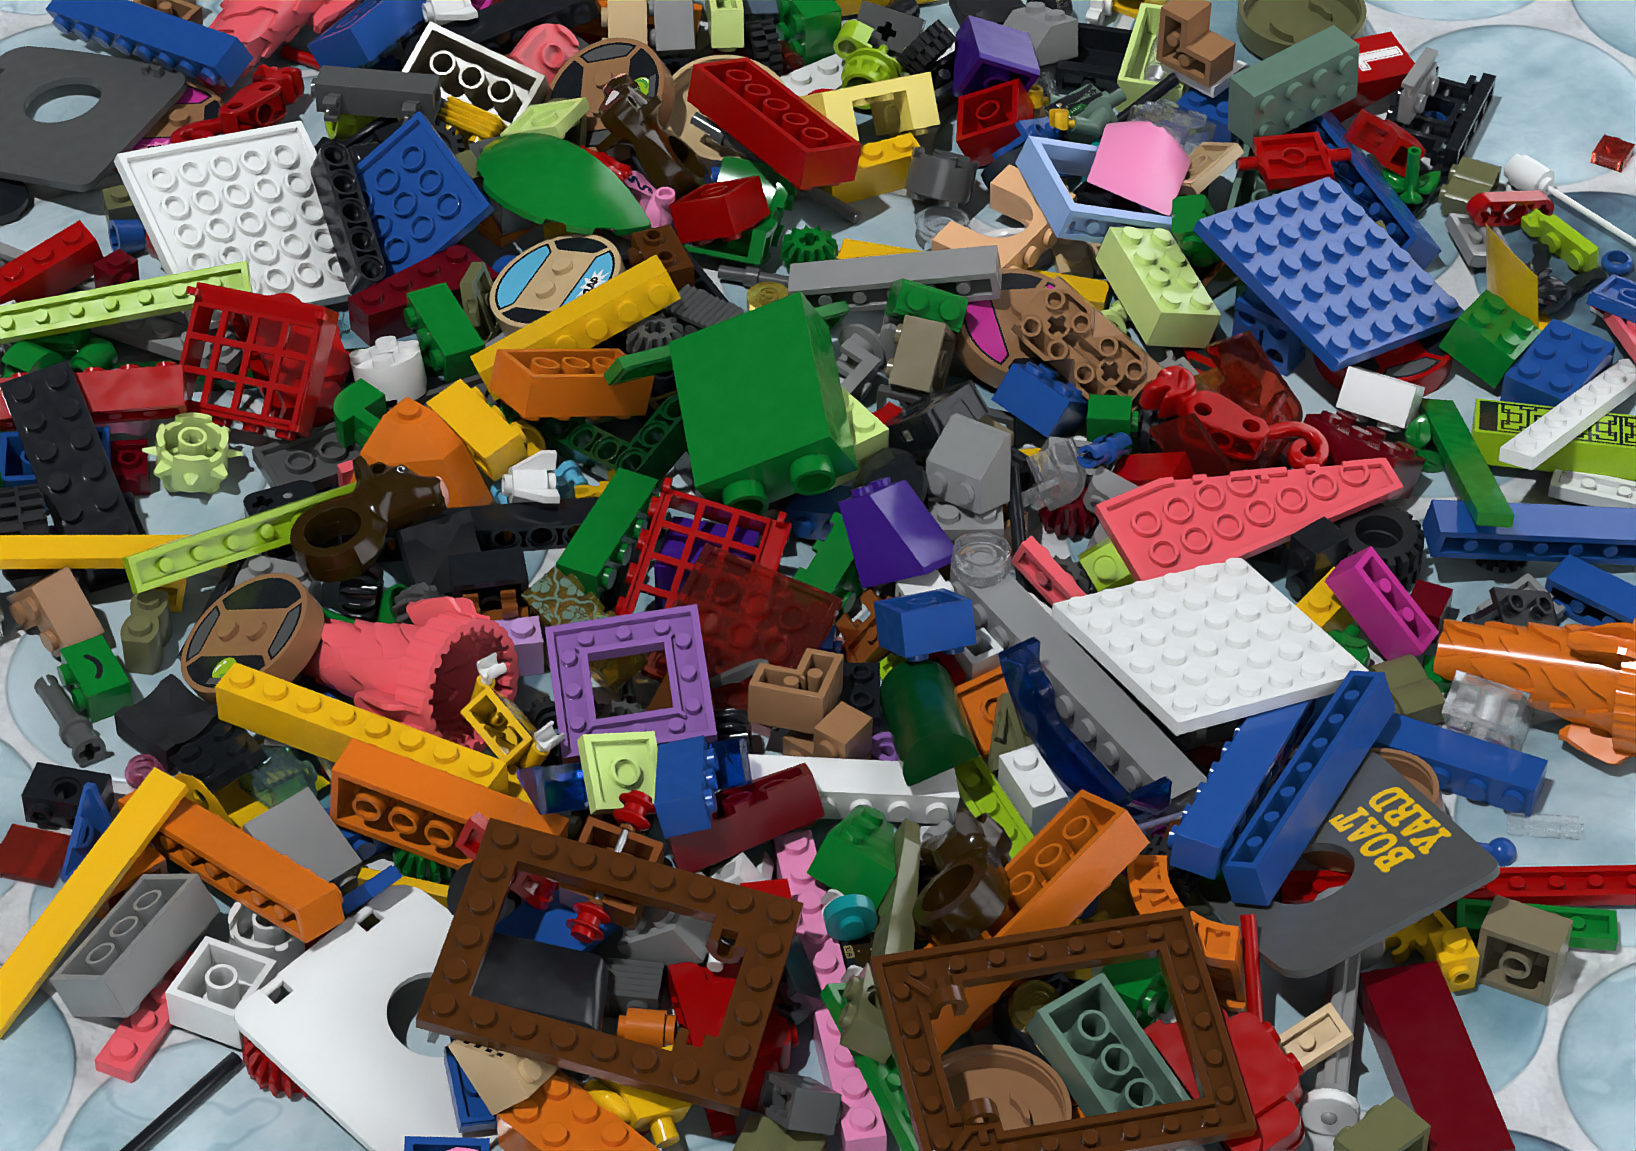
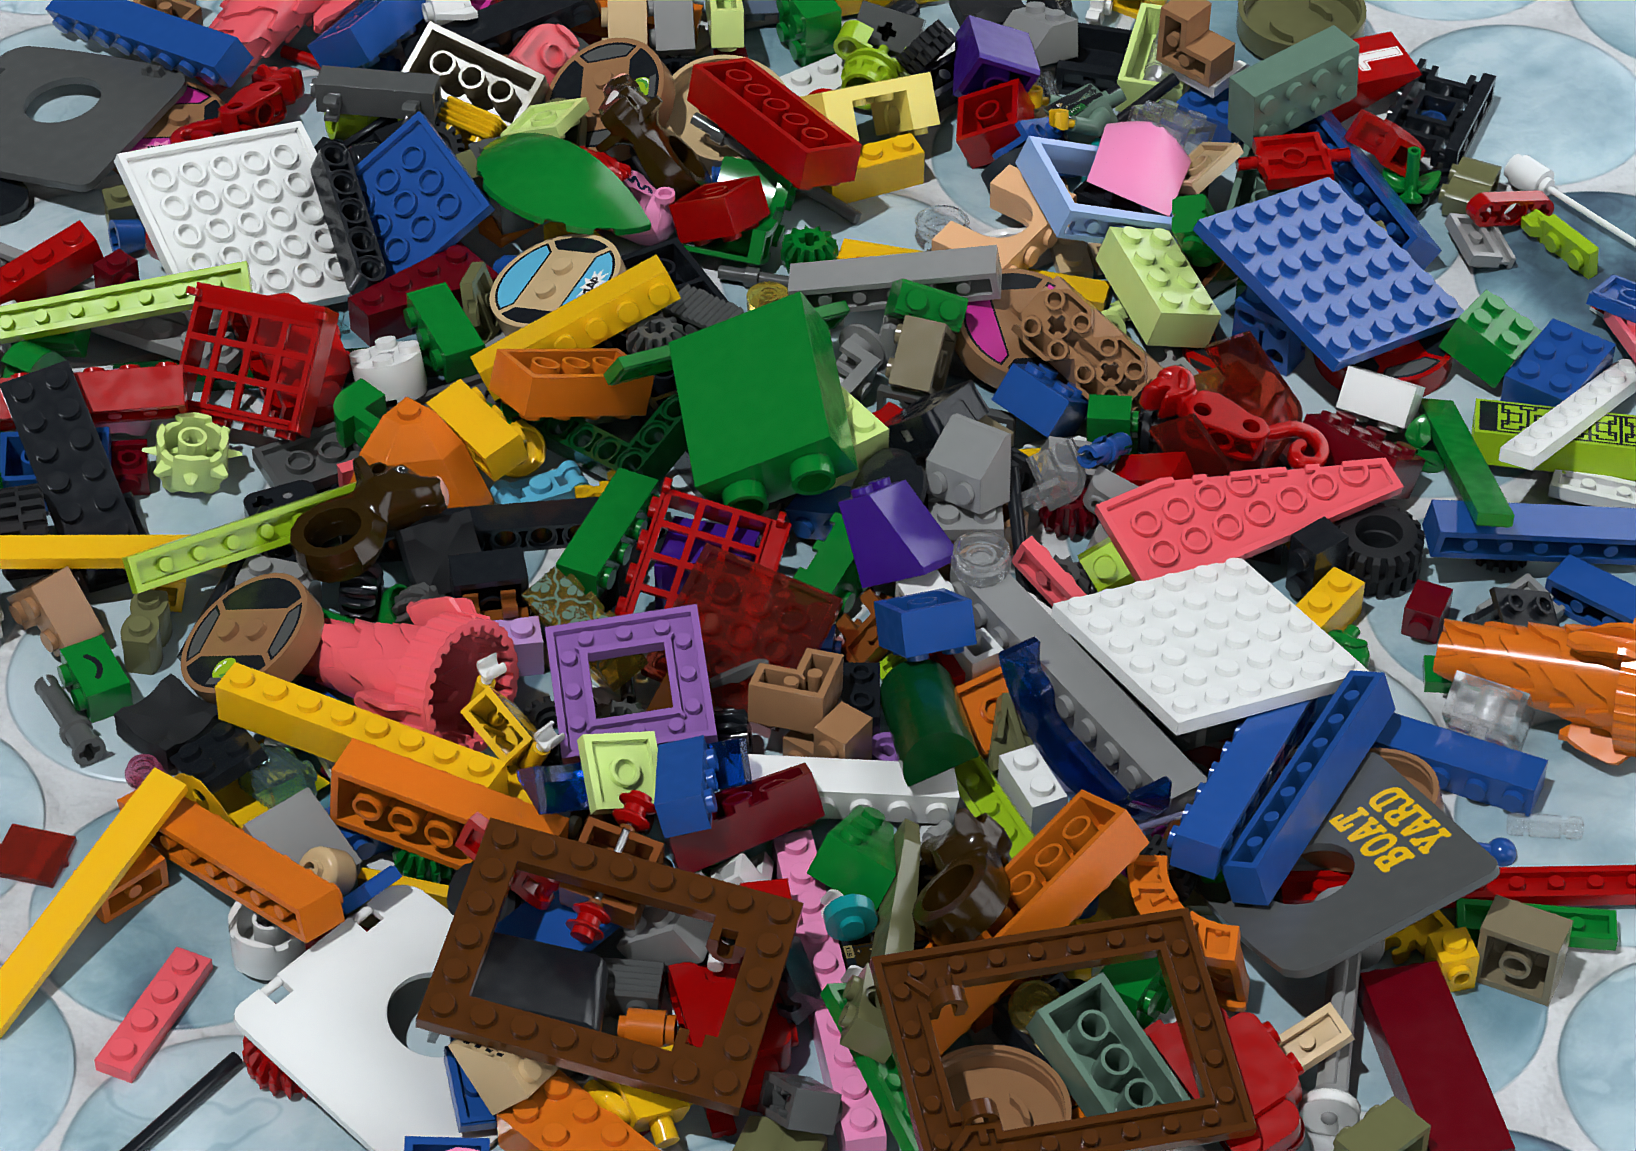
black brick [21,762,115,829] -> none
light grey brick [49,874,220,1018] -> none
blue tile [60,782,113,883] -> none
green brick [70,337,118,373] -> none
white brick [165,936,281,1049] -> none
white brick [501,450,560,503] -> none
reddish brown brick [627,224,695,291] -> none
black tyre [744,19,783,77] -> none
clear red pin [779,40,804,75] -> none
dark grey brick [905,147,979,209] -> none
red bar [1240,914,1264,1024] -> none
dark pink brick [1325,546,1439,661] -> none
olive brick [1369,654,1446,725] -> none
light grey plate [1397,47,1439,125] -> none
yellow piece [1486,224,1552,331] -> none
black hair [1524,242,1607,315] -> none
clear red plate [1590,134,1635,173] -> none
blue piece [1601,250,1633,276] -> none
none -> tan head [299,846,357,897]

